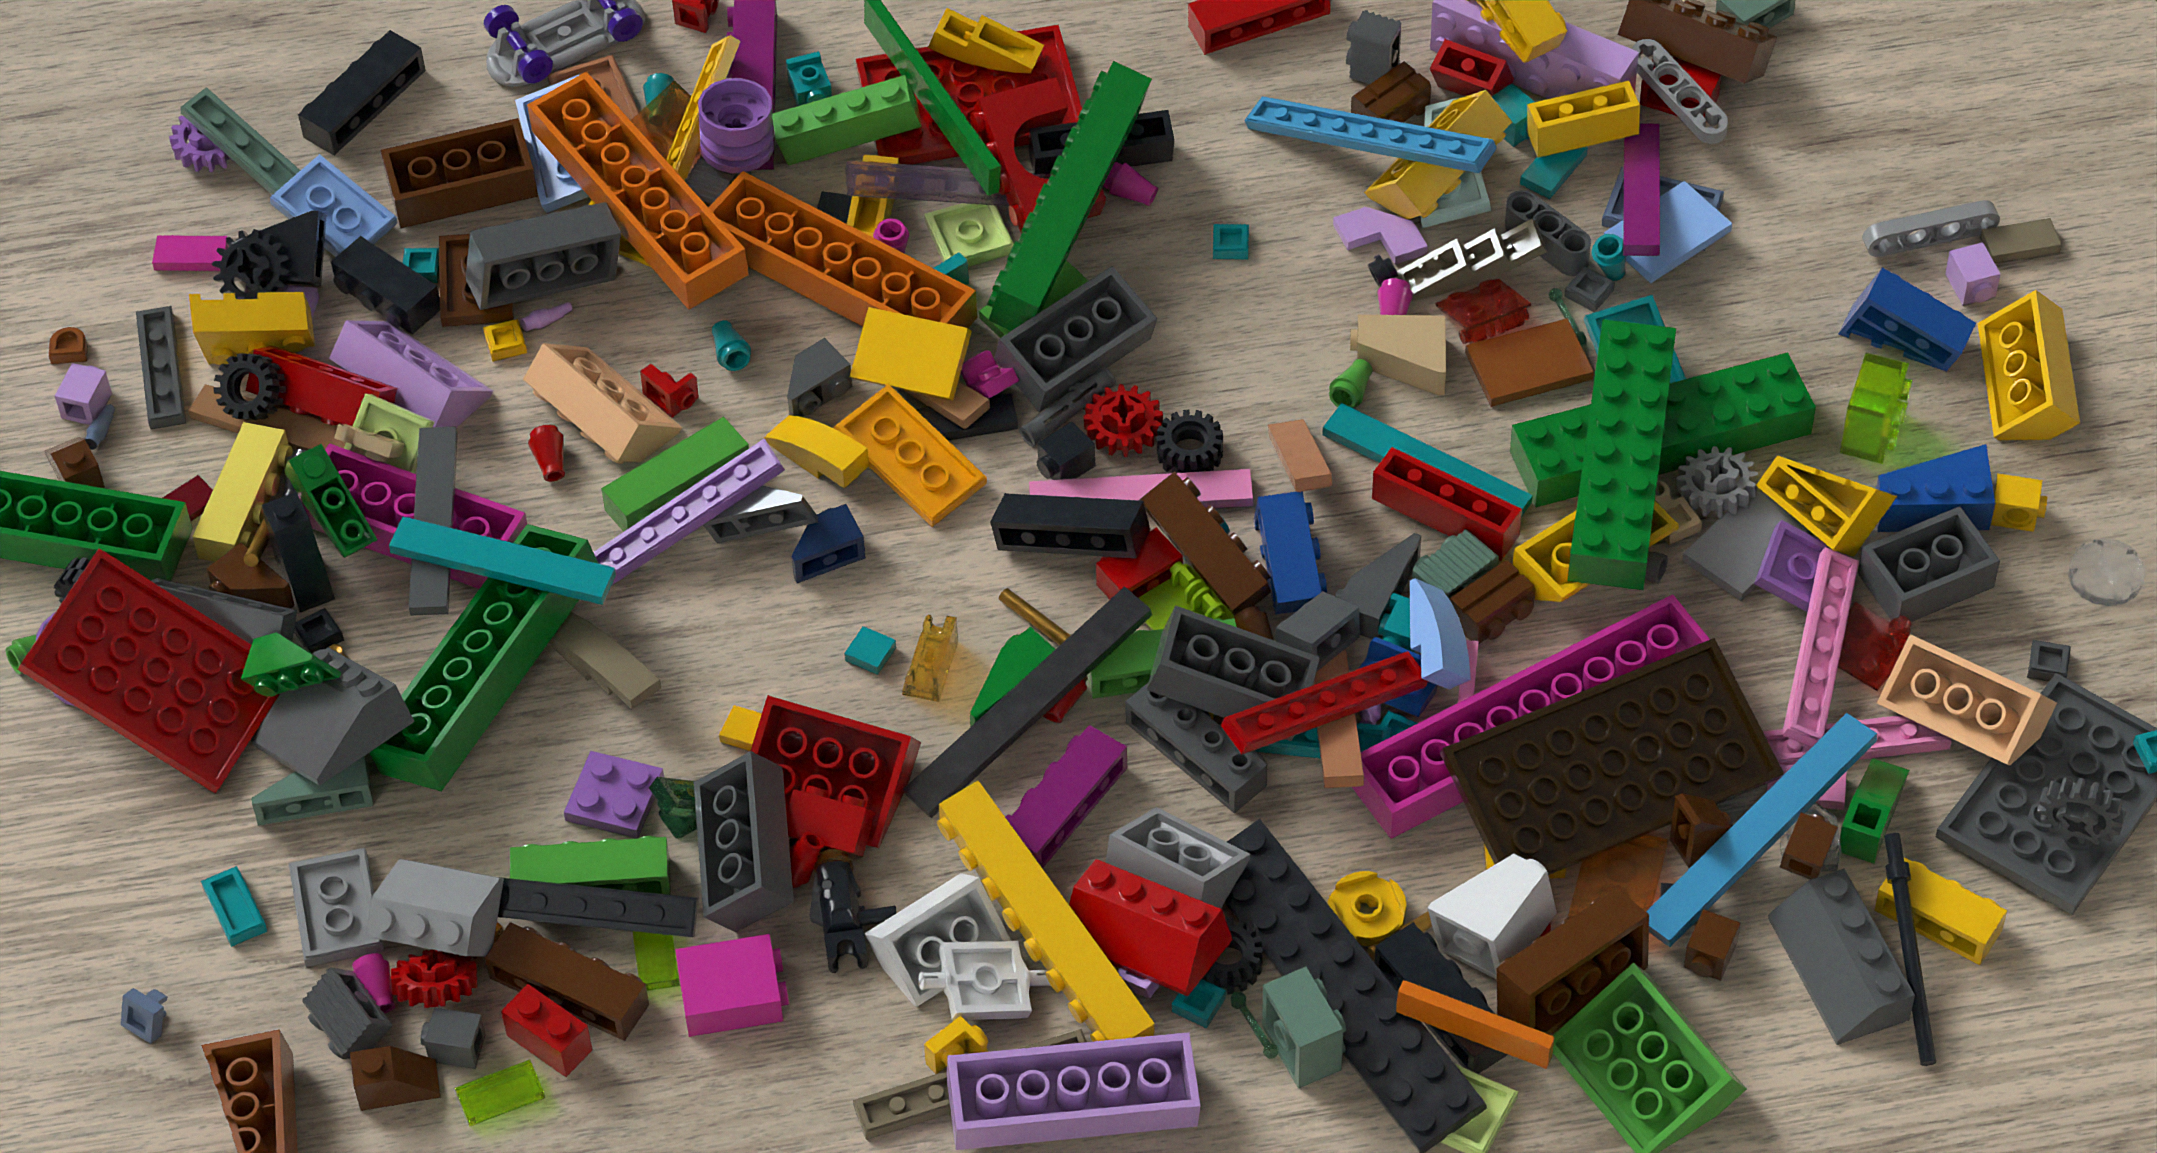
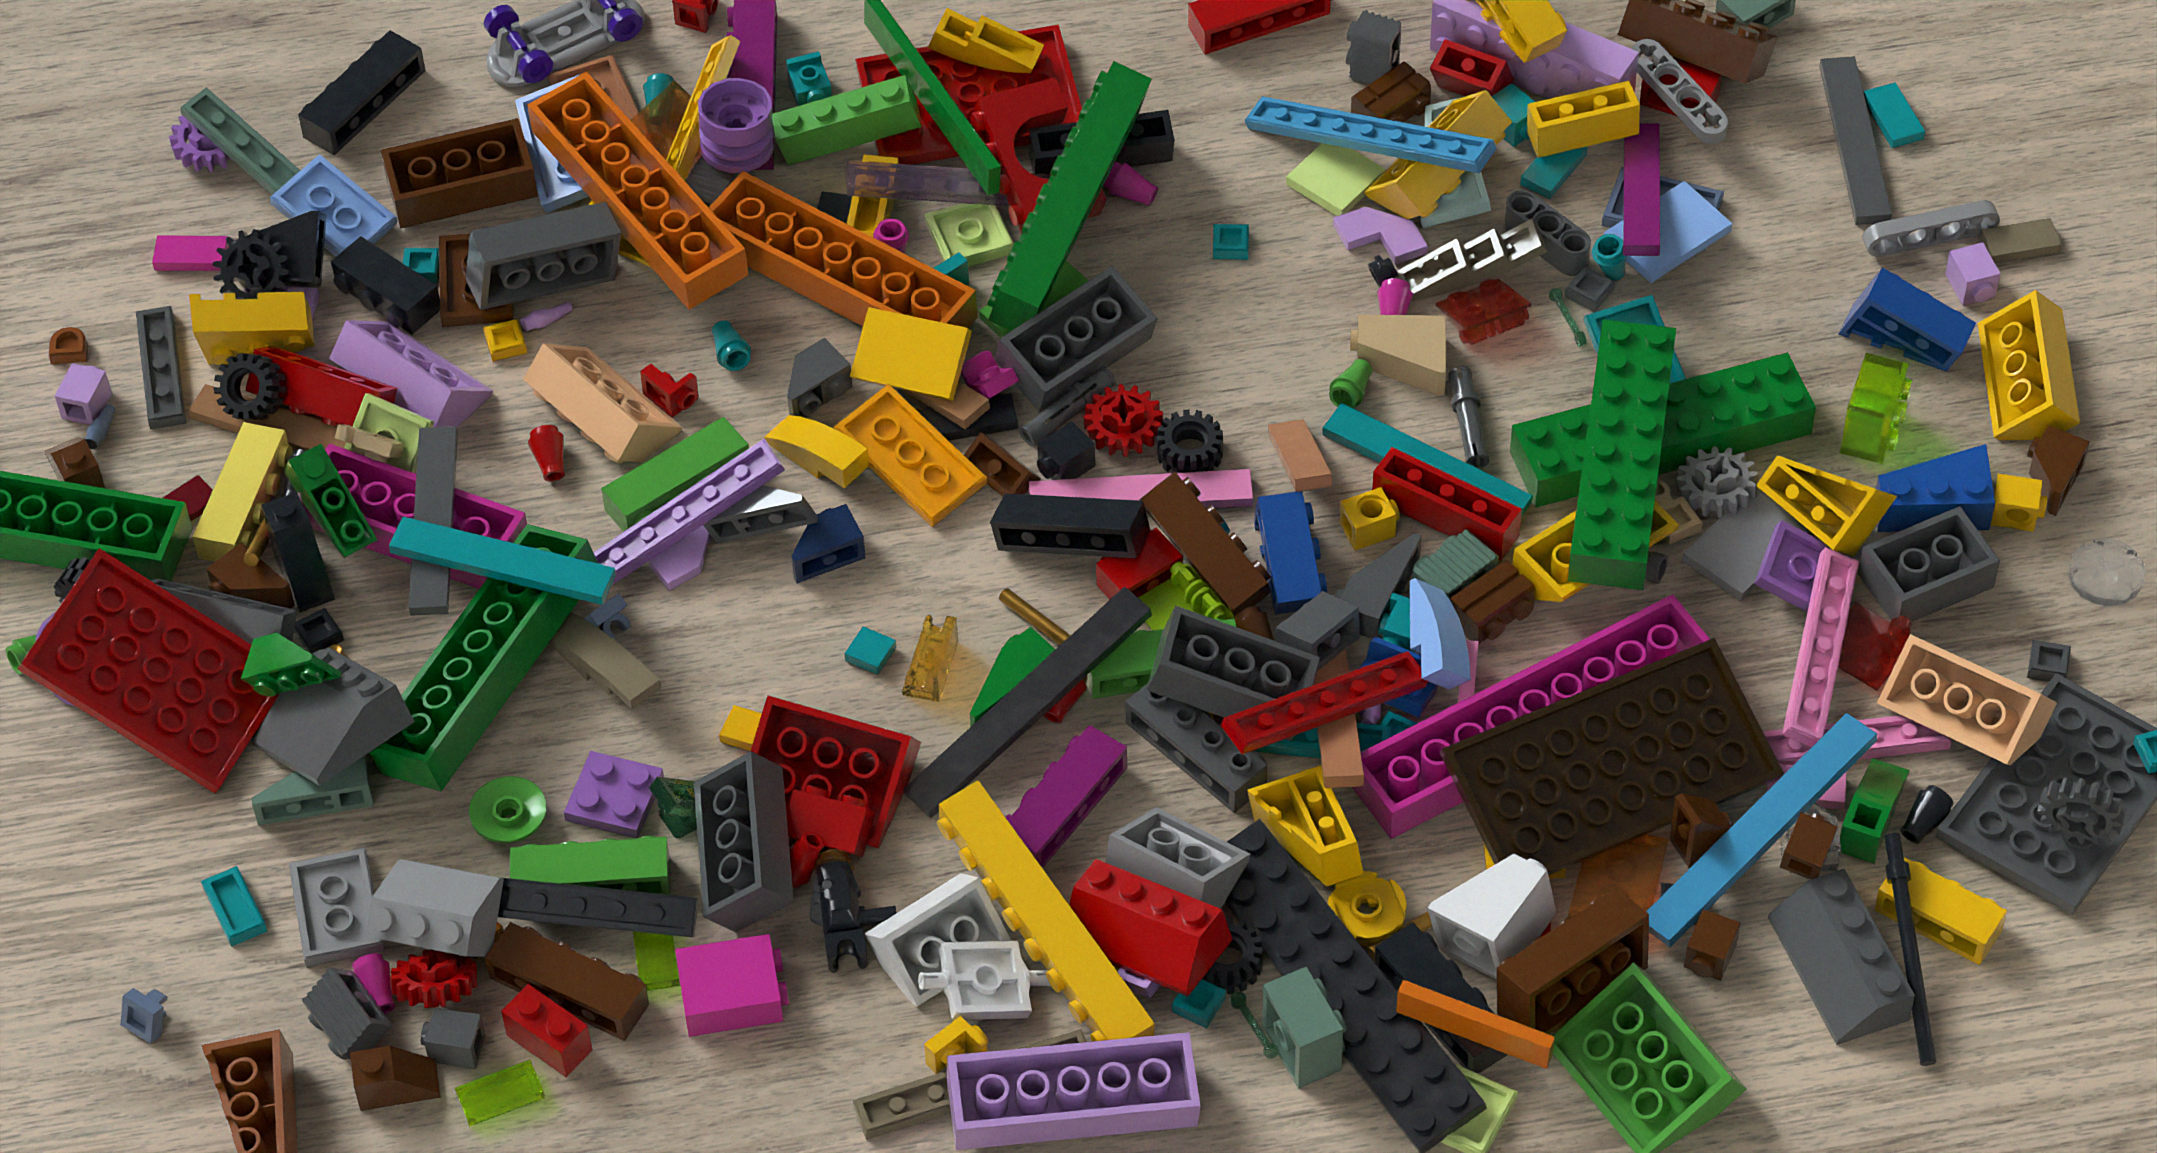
dark orange tile [1465,318,1594,407] -> none
none -> bright green dish [469,776,547,843]
none -> sand blue tile [584,593,631,639]
none -> lavender tile [649,525,711,591]
none -> reddish brown slope [964,432,1041,497]
none -> yellow wedge [1247,765,1364,887]
none -> yellowish green tile [1286,143,1385,216]
none -> yellow brick [1339,487,1400,551]
none -> dark grey pin [1448,366,1490,468]
none -> dark grey tile [1819,56,1892,225]
none -> teal tile [1863,82,1925,148]
none -> black cone [1900,785,1954,844]
none -> reddish brown slope [2027,425,2090,516]

